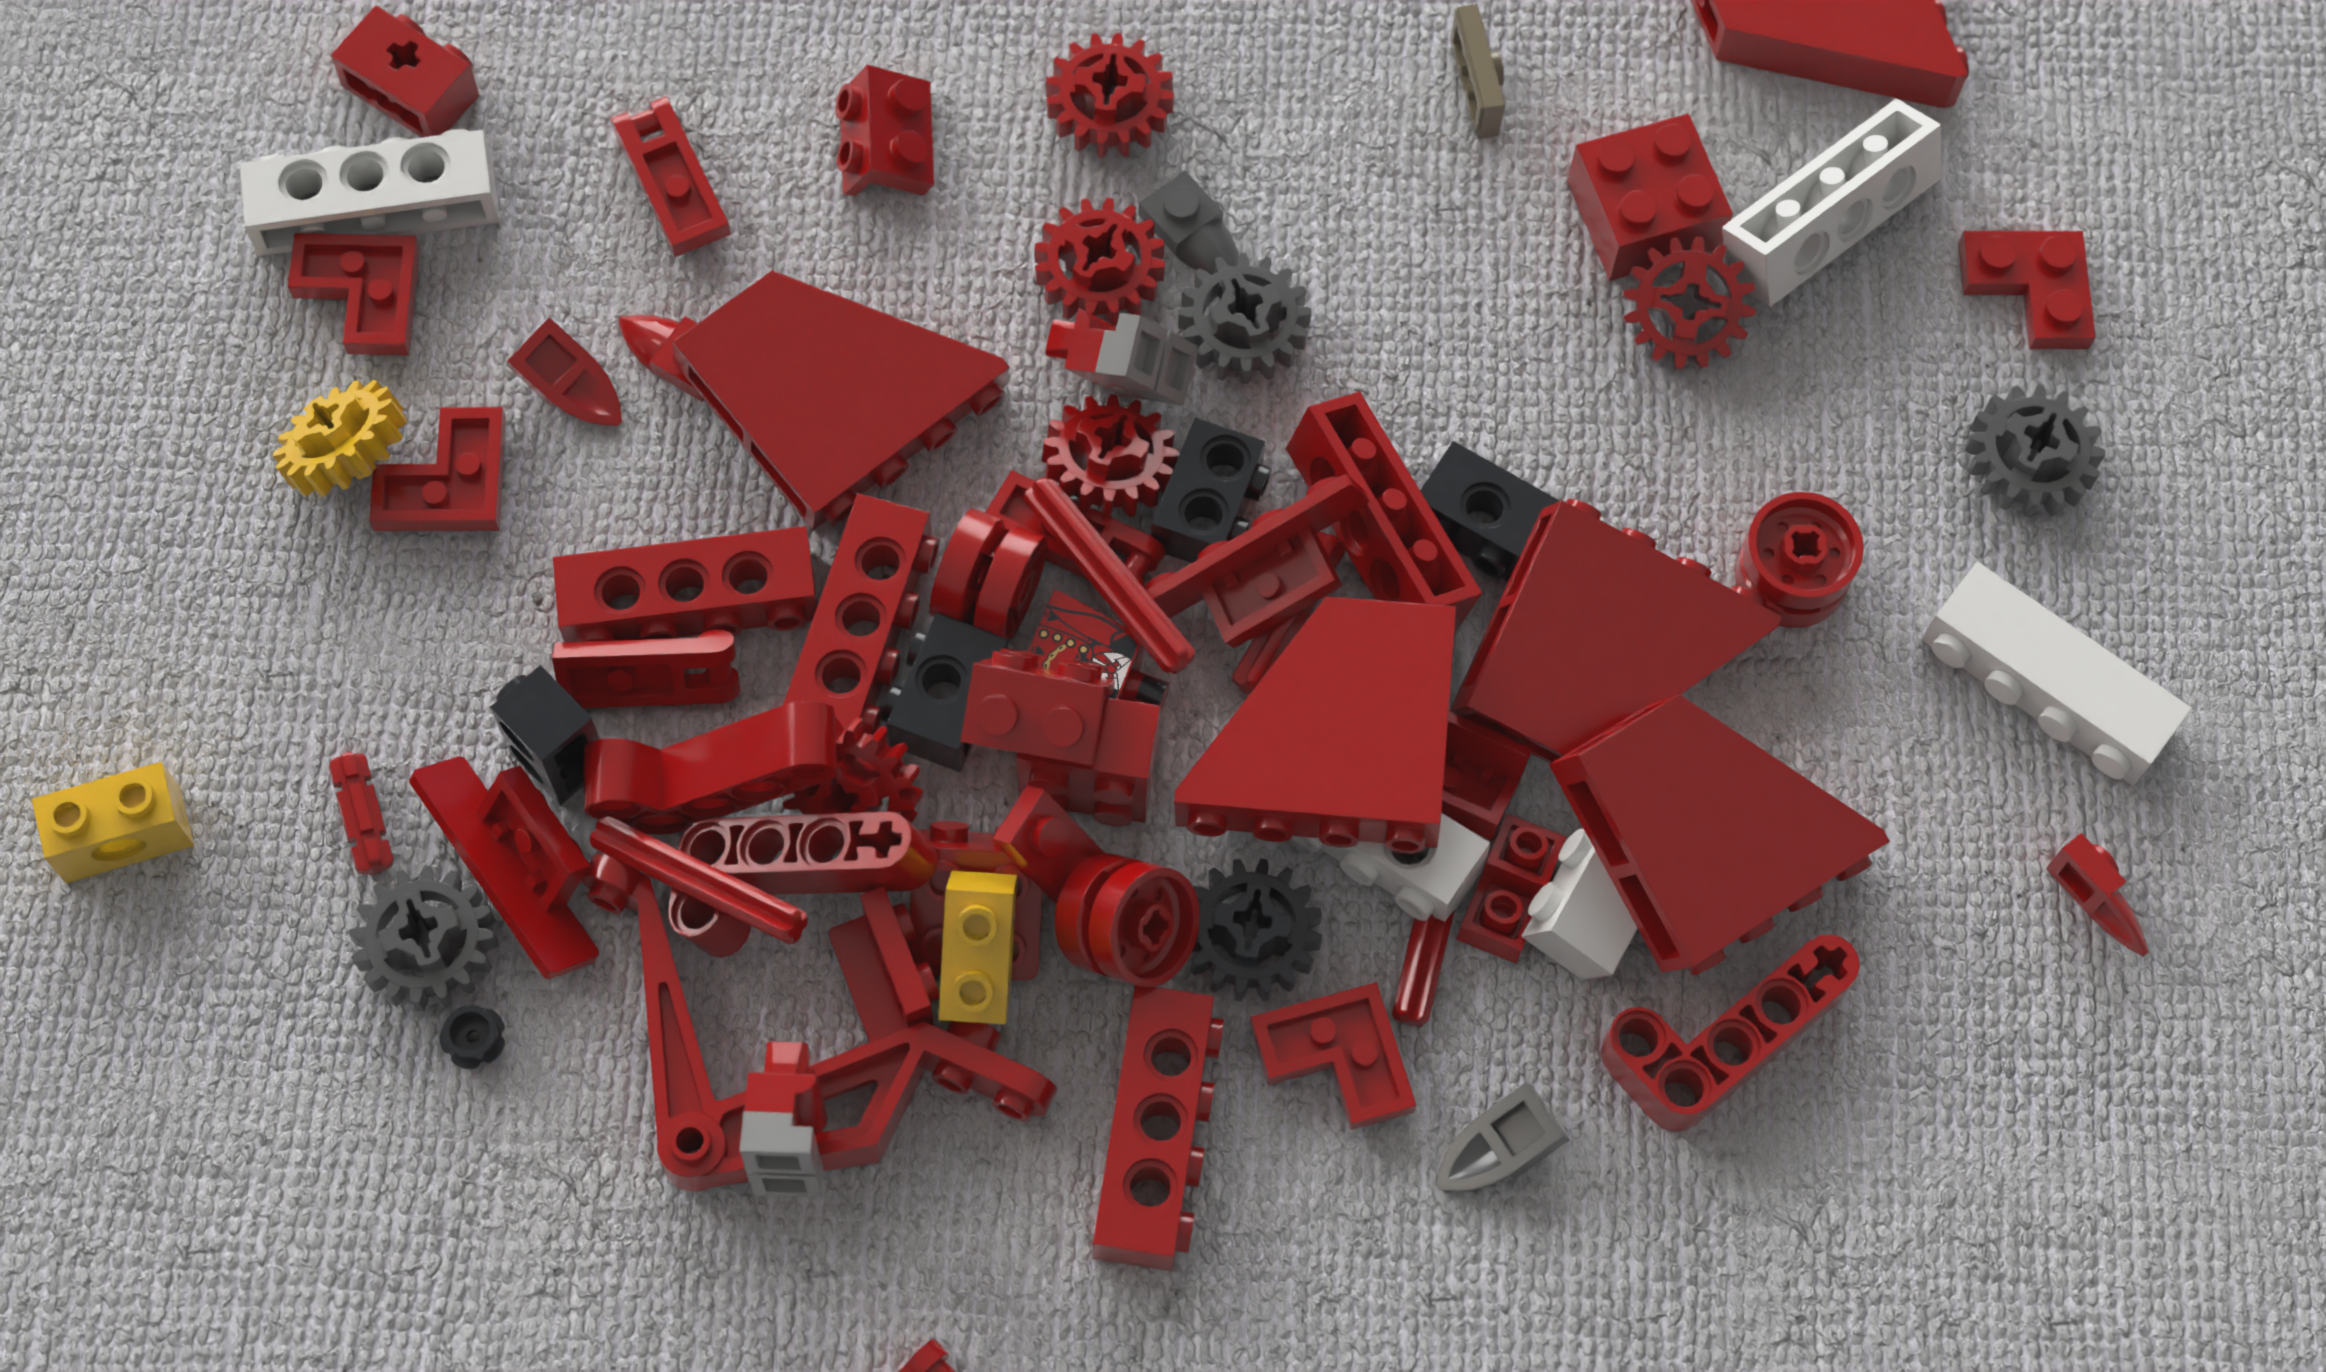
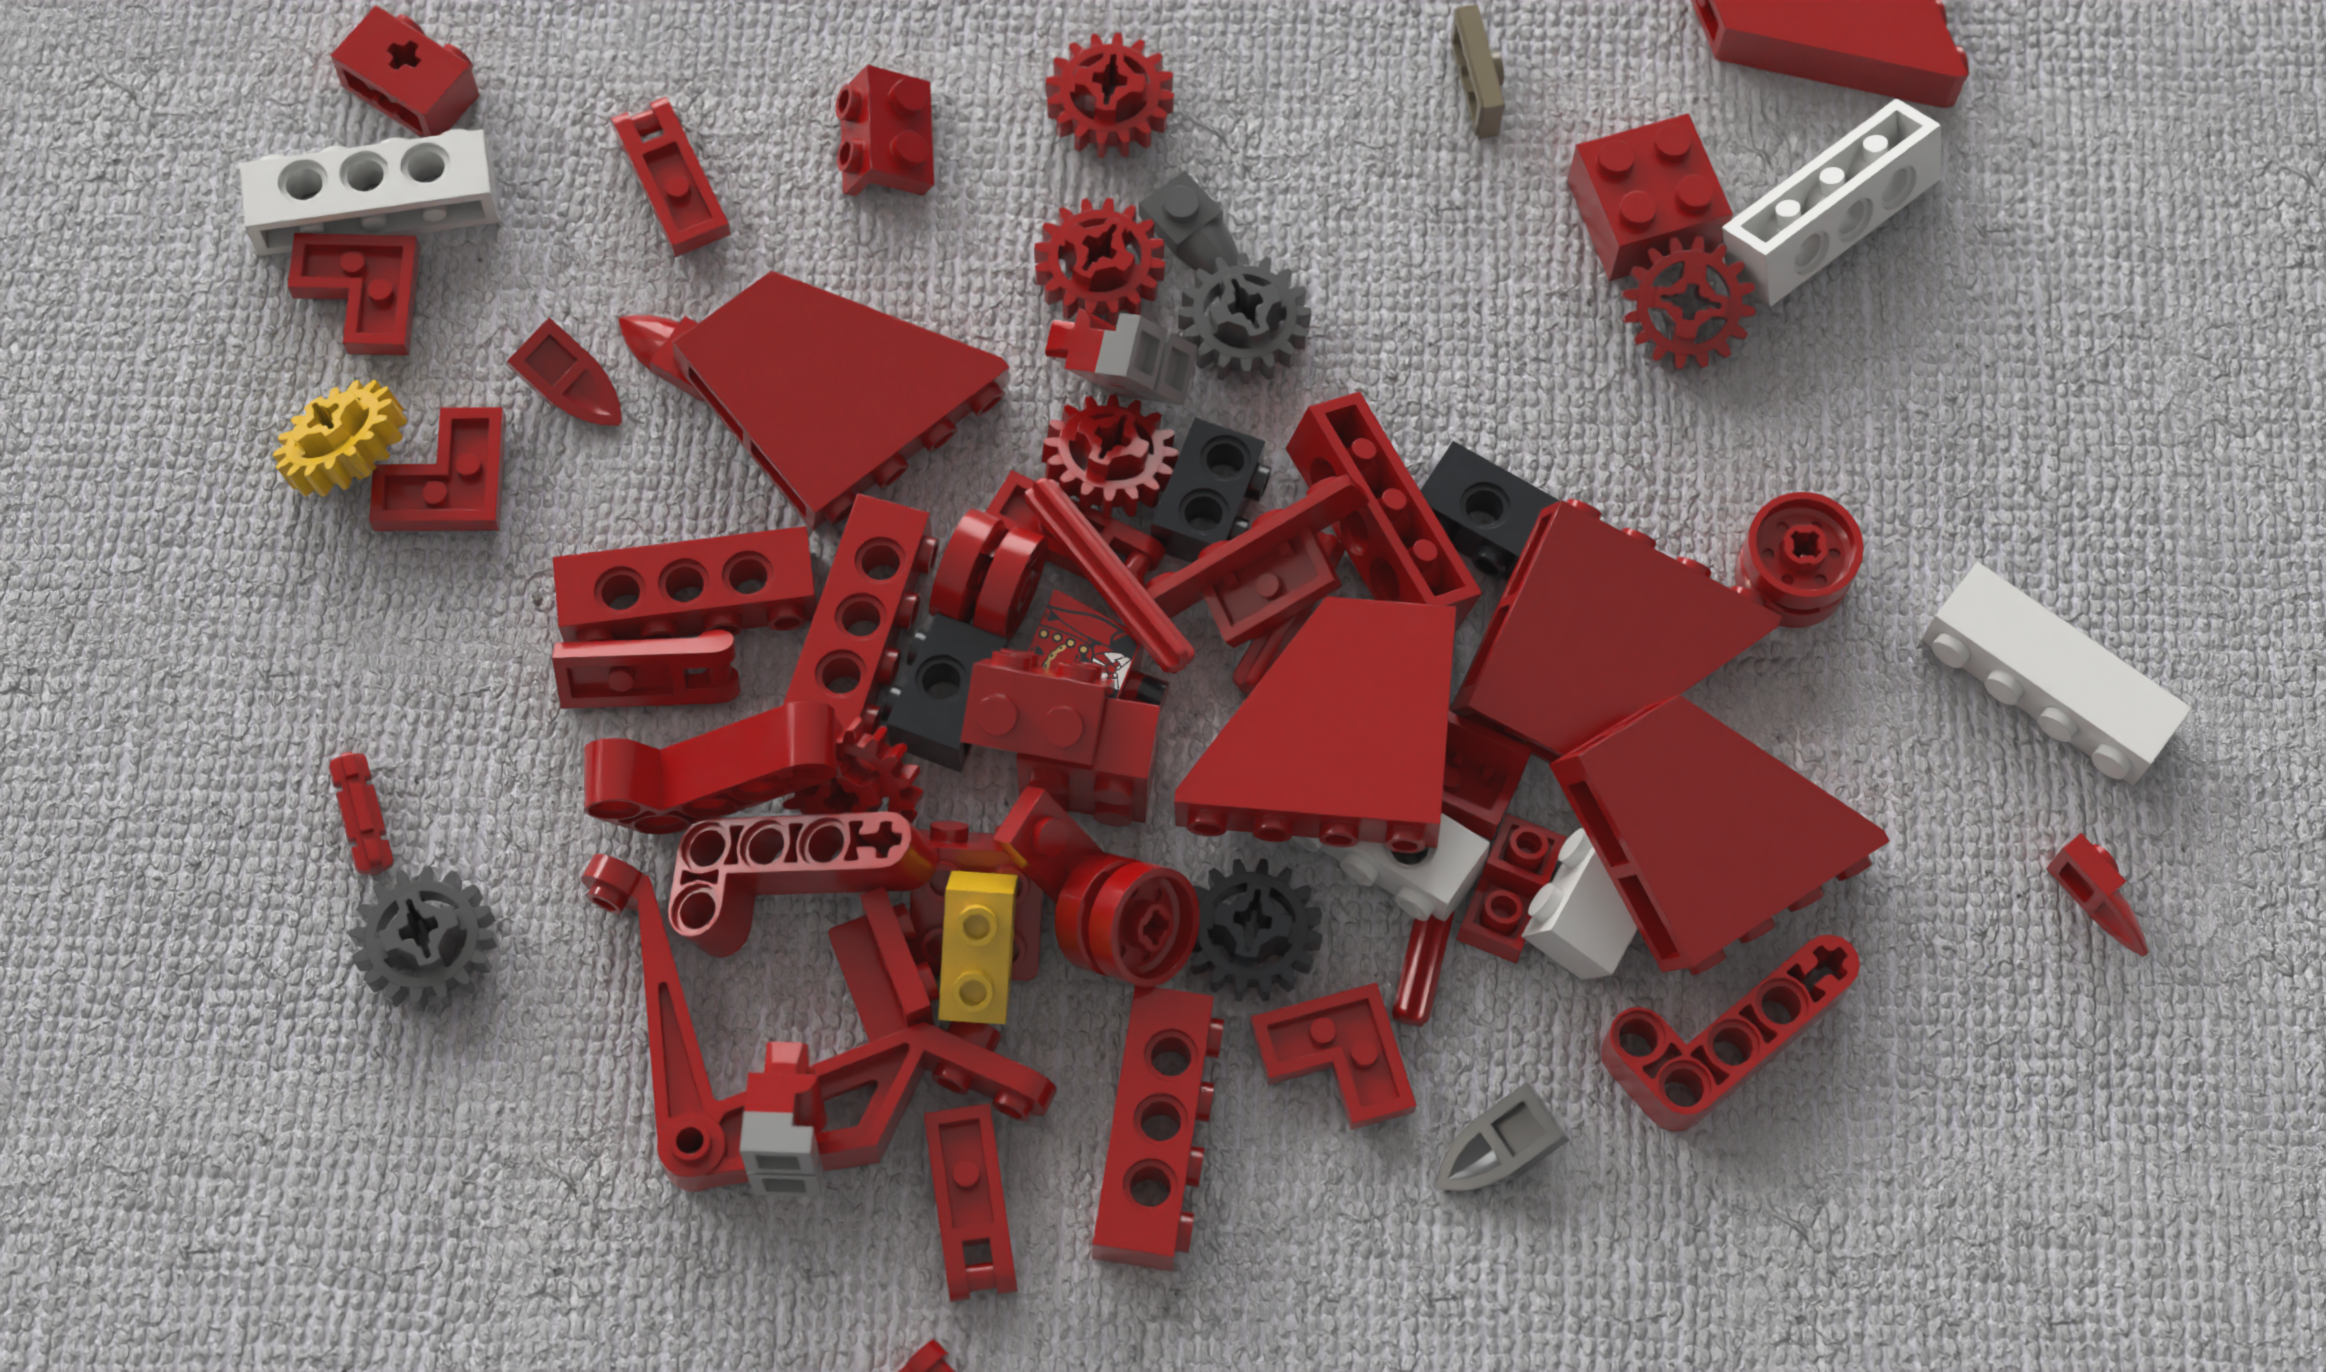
yellow brick [31,761,194,883] -> none
red bracket [409,756,600,980] -> none
black plate [439,1005,505,1069] -> none
black brick [490,665,600,806] -> none
red axle [589,816,808,944] -> none
red plate [1958,230,2096,349] -> none
dark grey gear [1964,384,2105,517] -> none
none -> red plate [923,1103,1018,1302]

